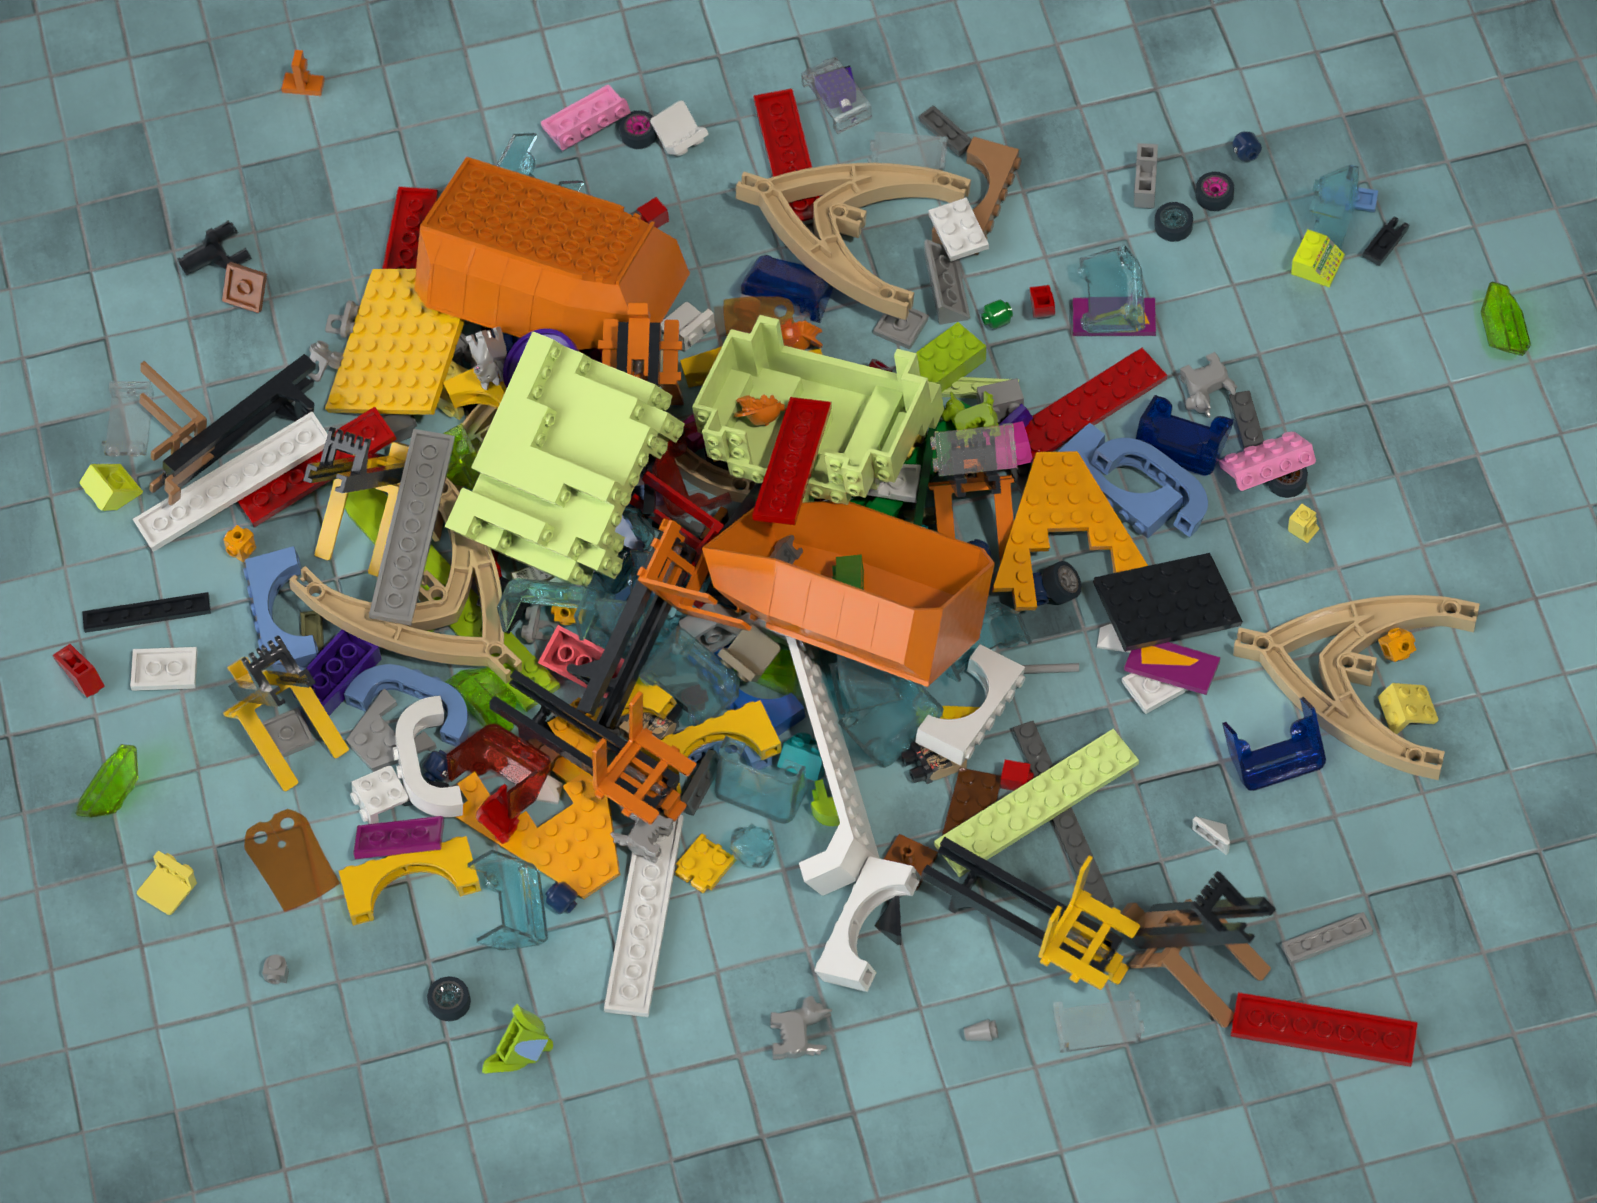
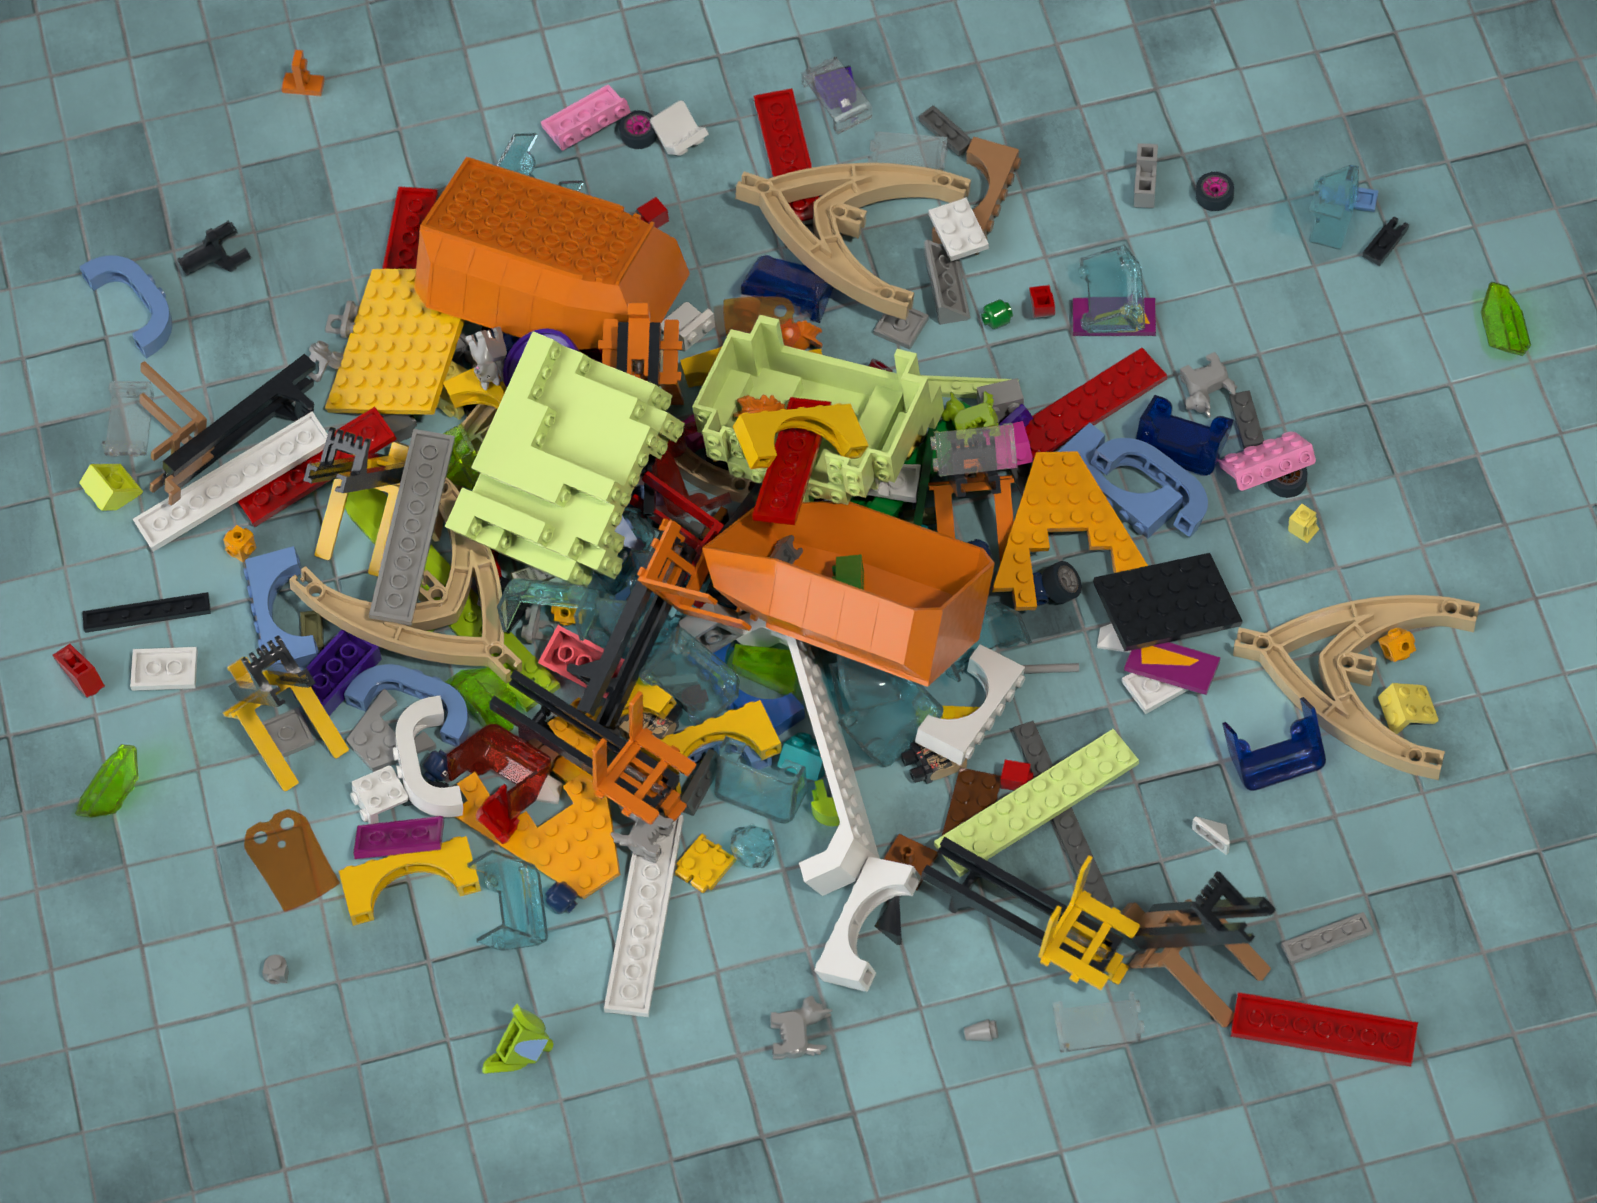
light yellow bracket [137,850,197,915] -> none
tile [222,262,267,313] -> none
wheel [427,976,471,1022] -> none
dark tan bracket [717,623,781,682] -> none
lime brick [916,322,986,393] -> none
black wheel [1154,202,1193,242] -> none
dark blue head [1232,131,1262,161] -> none
neon yellow slope [1291,229,1345,287] -> none
none -> medium blue arch [79,255,172,358]
none -> yellow arch [733,403,869,469]

